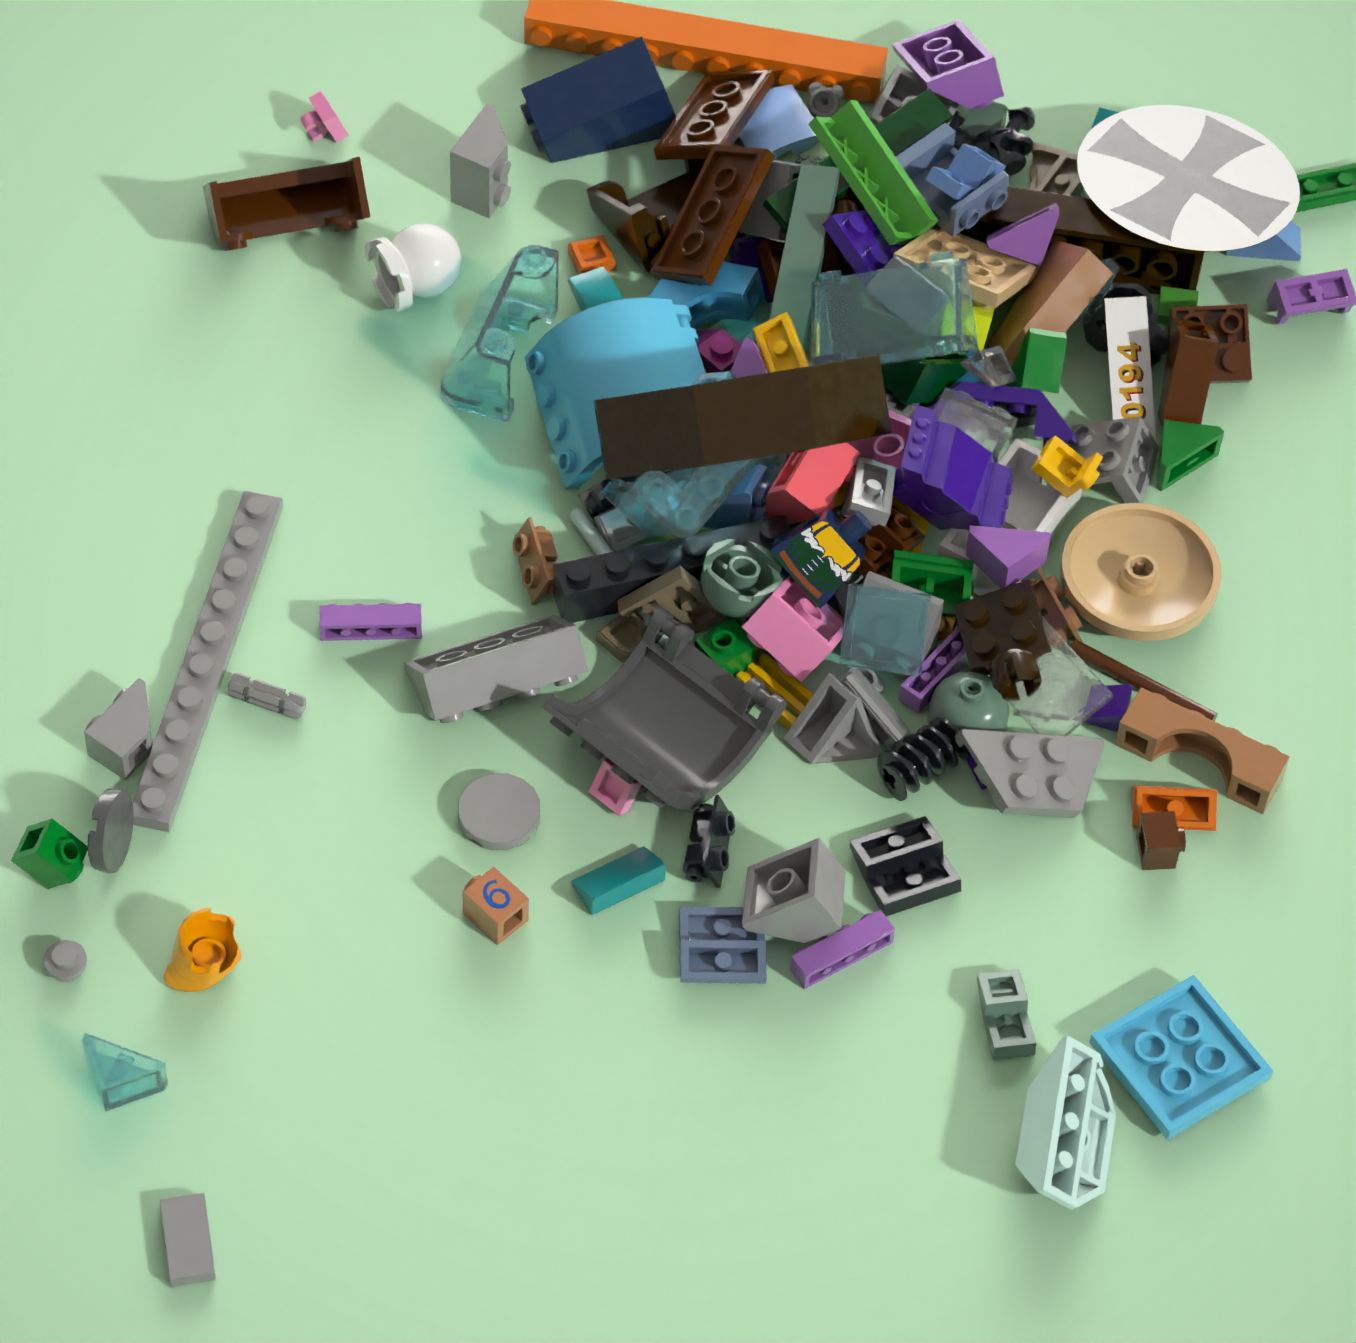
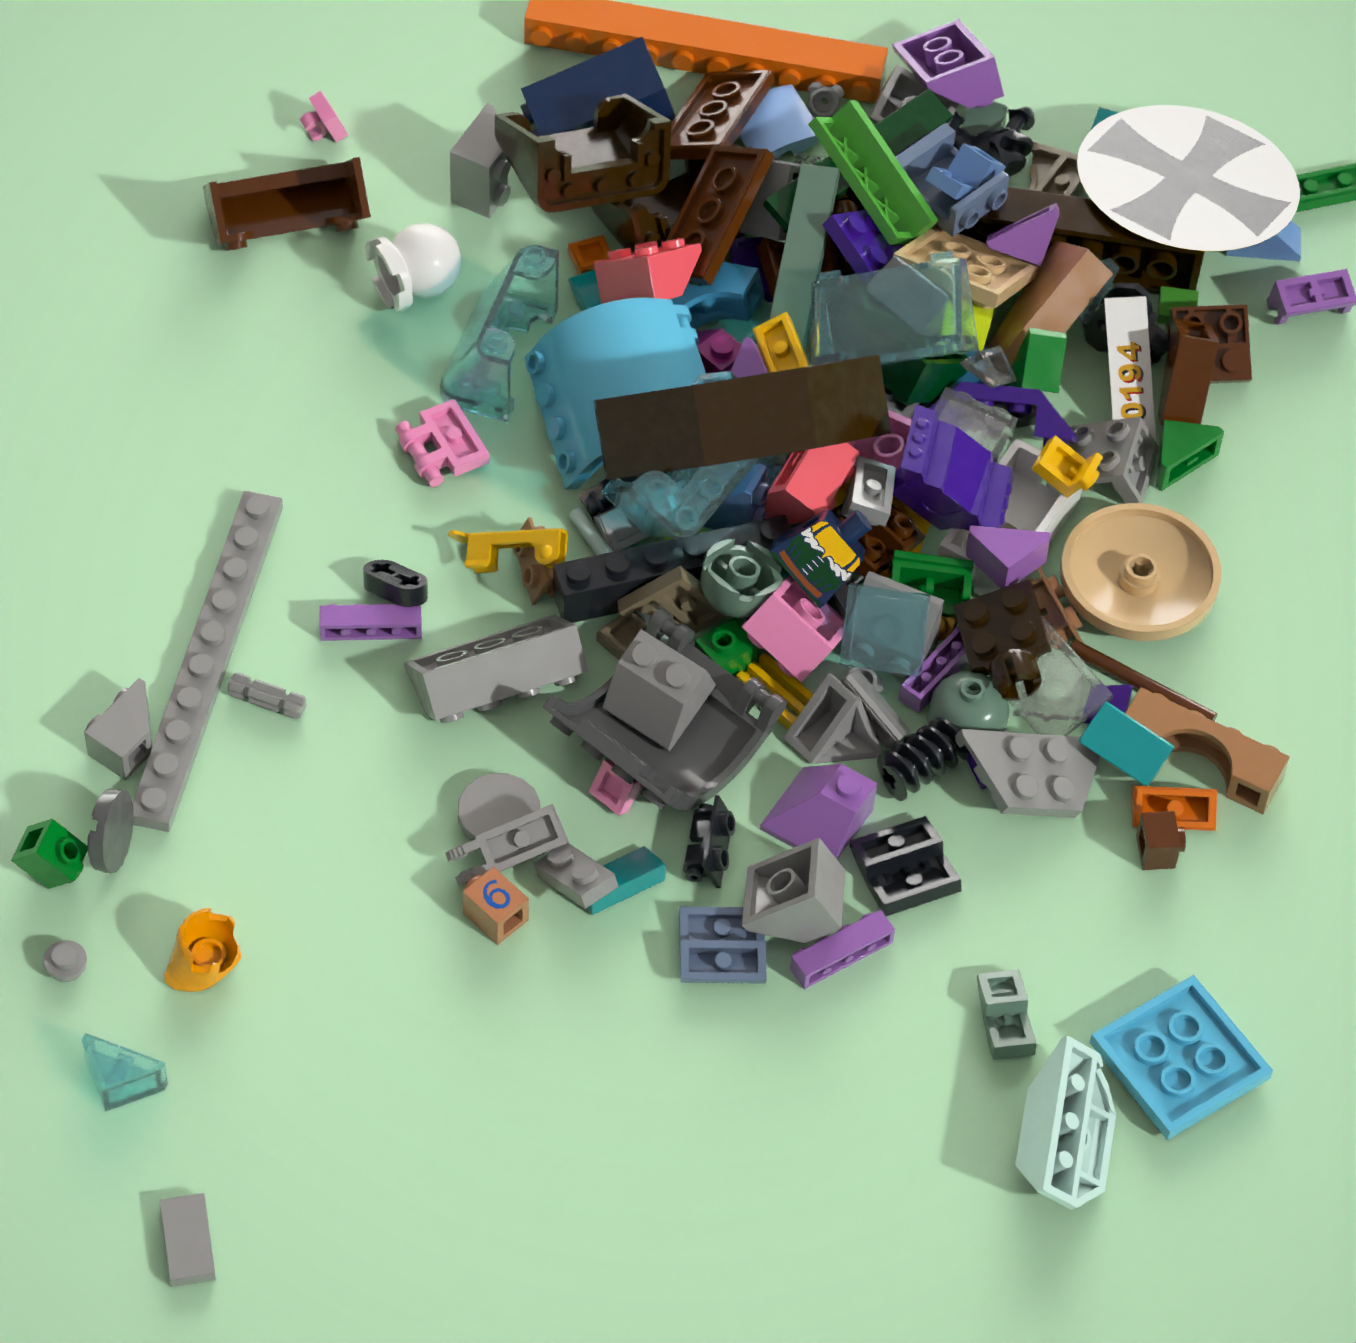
none -> black beam [363,559,428,607]
none -> bright pink plate [395,399,490,487]
none -> light grey hinge [445,804,569,886]
none -> yellow piece [448,528,568,573]
none -> dark brown windscreen [495,94,672,213]
none -> light grey plate [534,843,619,909]
none -> coral slope [594,238,702,304]
none -> light grey slope [602,629,716,752]
none -> medium lavender slope [760,764,877,859]
none -> teal slope [1079,701,1175,786]

